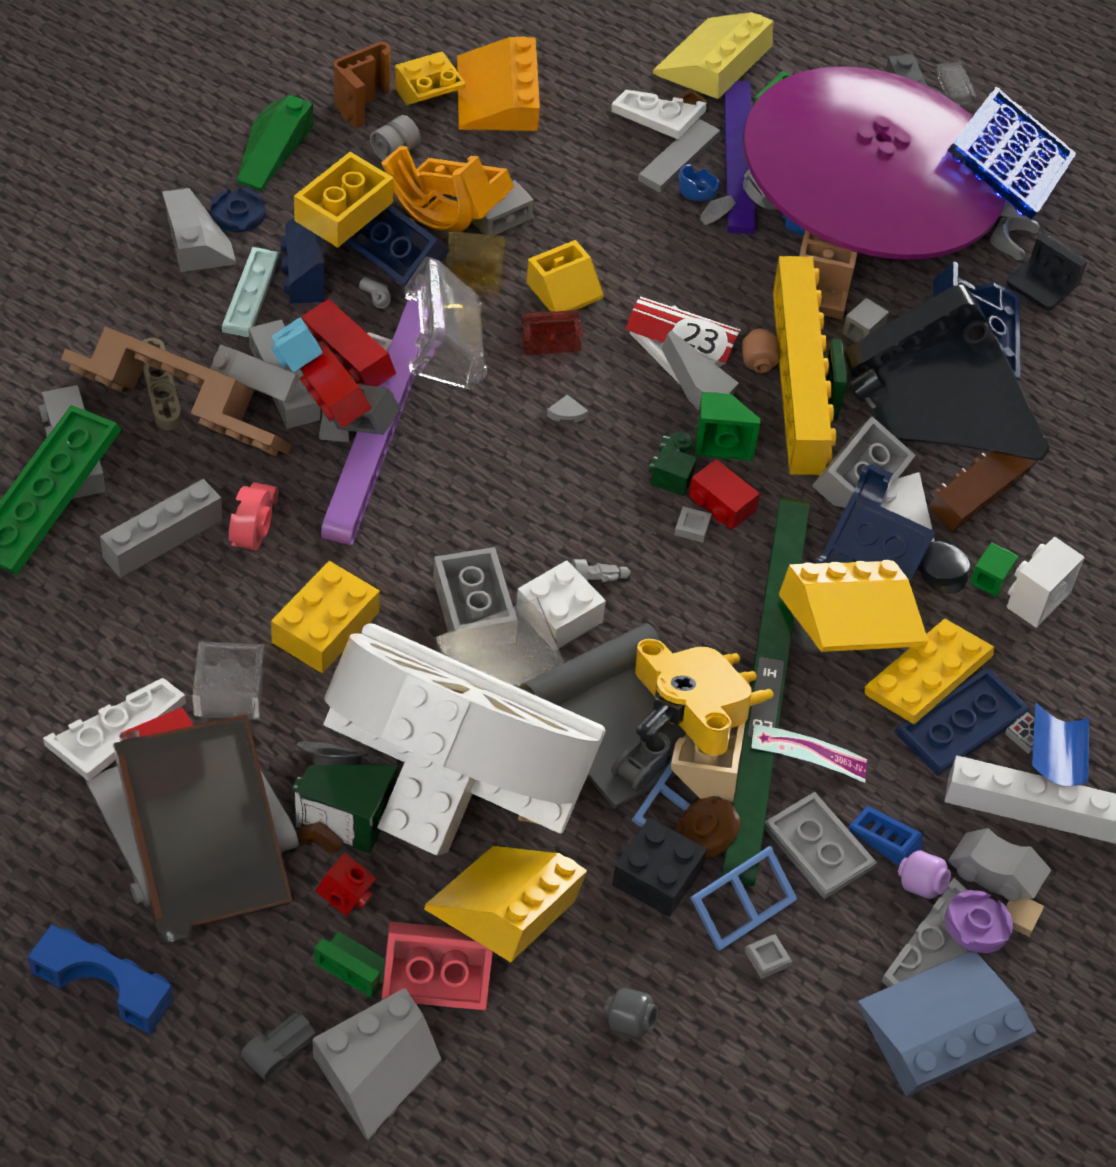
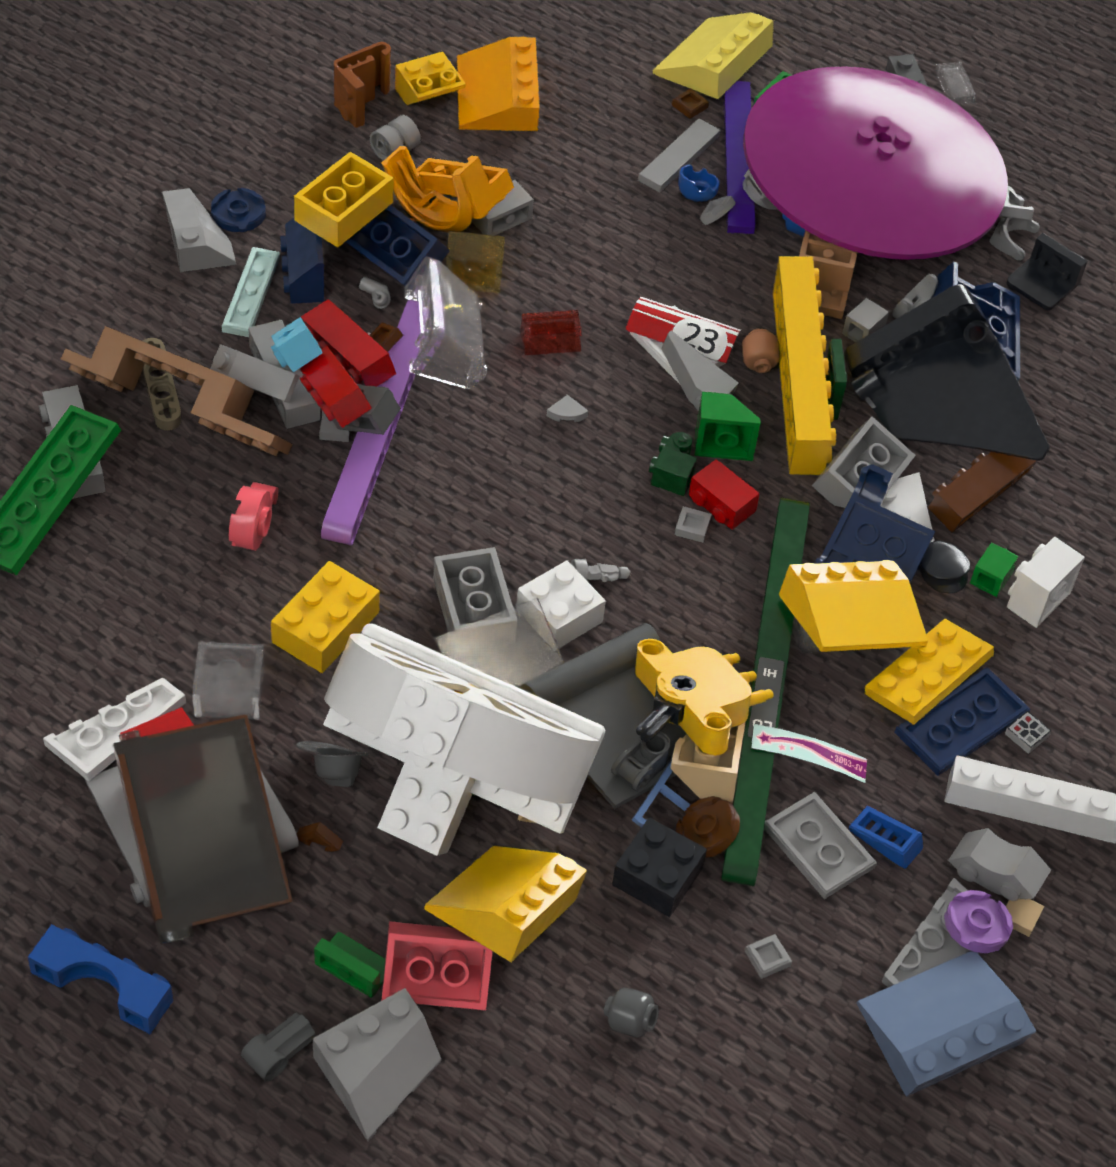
light grey brick [100,479,223,578] -> none
green wedge [237,94,314,191] -> none
dark green slope [292,764,397,854] -> none
red brick [315,853,376,916] -> none
yellow slope [526,240,604,318] -> none
white wing [612,90,706,139] -> none
medium blue window [690,846,797,950] -> none
lavender head [898,850,951,899] -> none
clear blue plate [947,87,1076,220] -> none
blue sticker [1032,703,1089,786] -> none
none -> reddish brown tile [369,322,404,352]
none -> light grey helmet [891,274,938,319]

